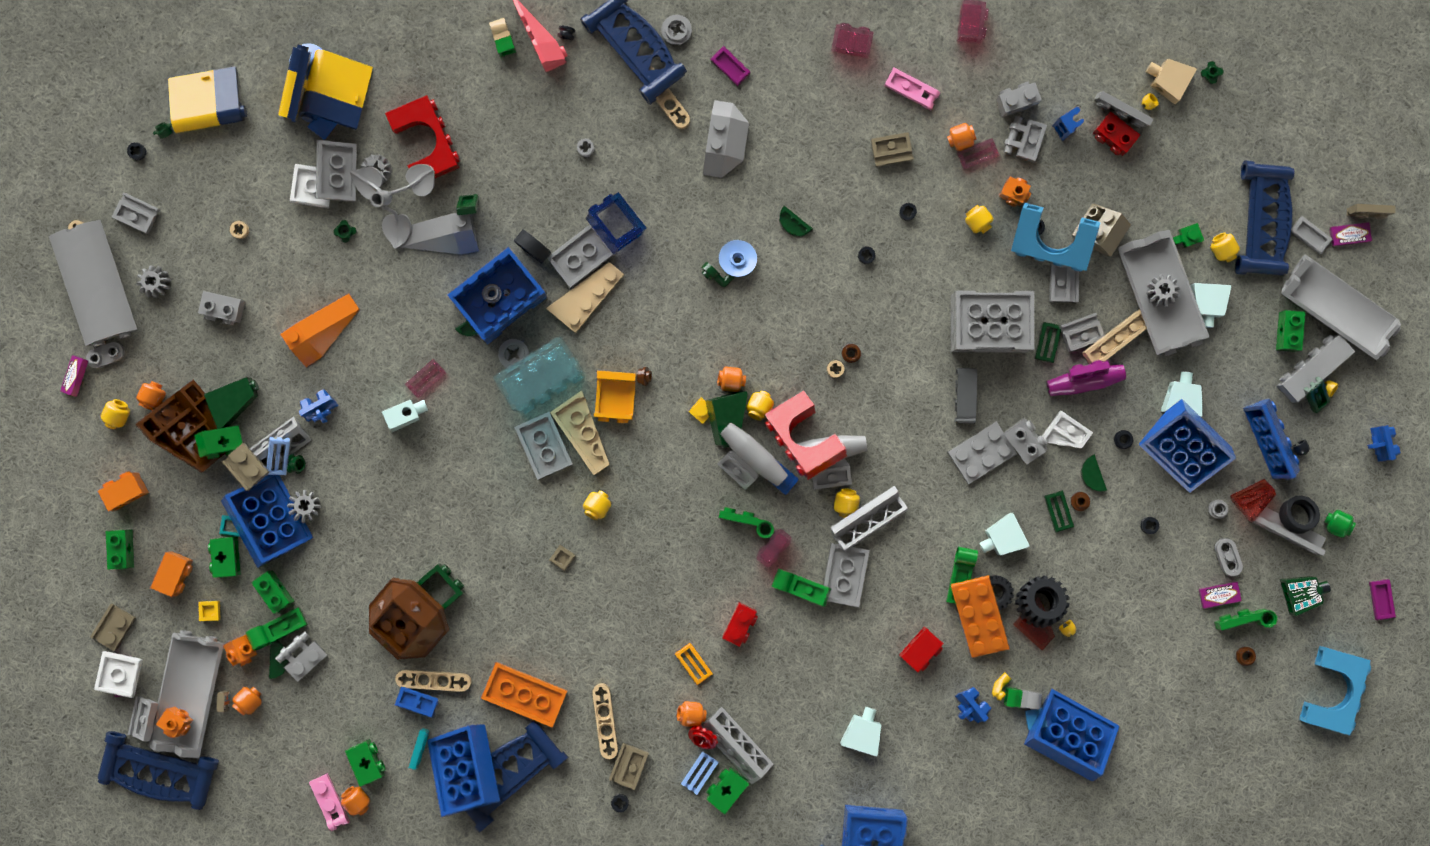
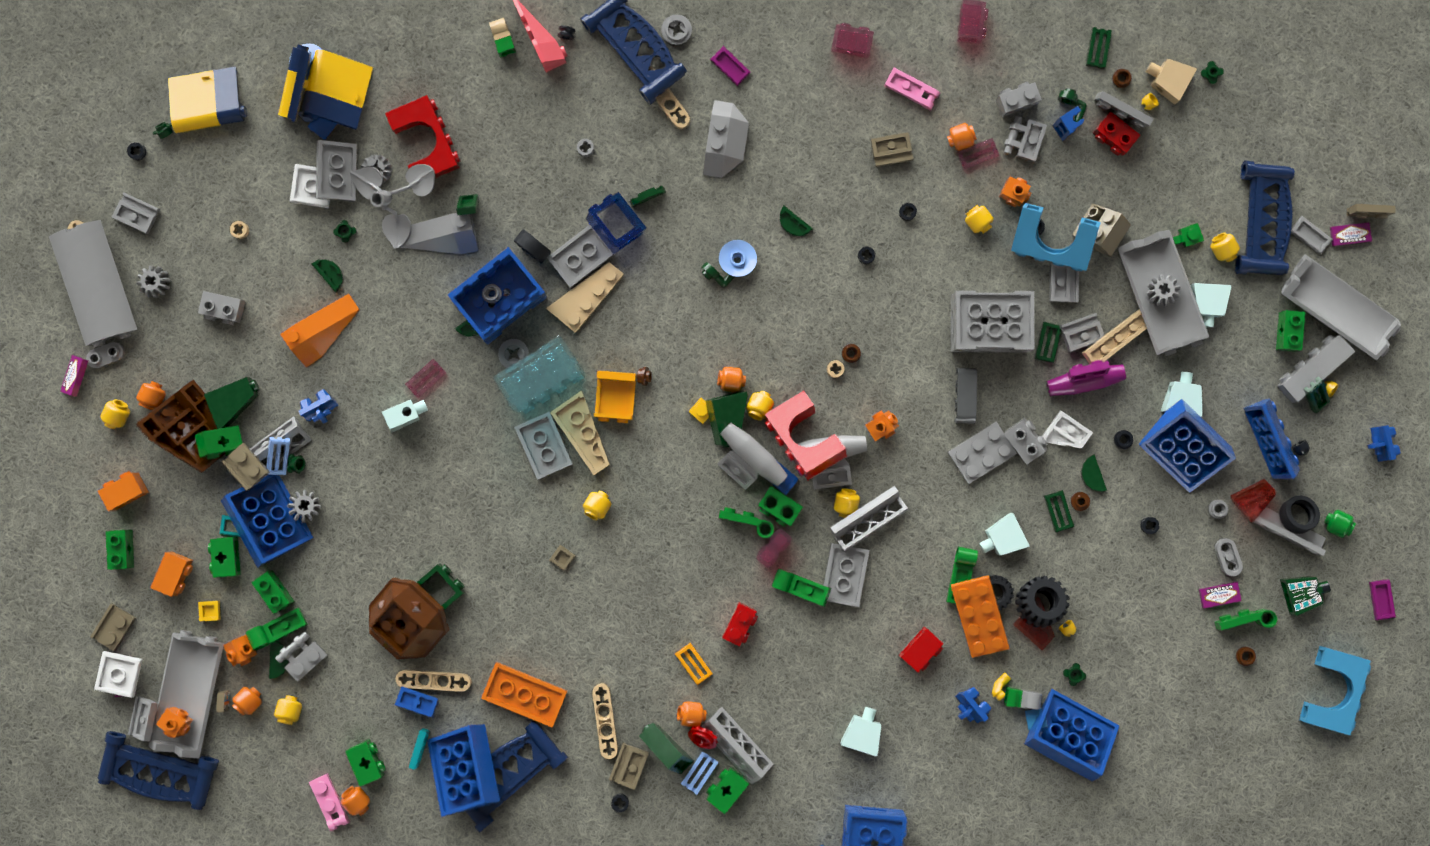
none -> yellow head [274,695,302,725]
none -> dark green tile [311,259,343,293]
none -> dark green tile [630,186,666,208]
none -> dark green slope [639,722,694,774]
none -> green brick [758,486,803,527]
none -> orange brick [865,410,899,441]
none -> dark green plate [1058,88,1087,122]
none -> dark green plate [1063,663,1086,686]
none -> dark green tile [1086,27,1112,69]
none -> reddish brown plate [1112,69,1132,88]

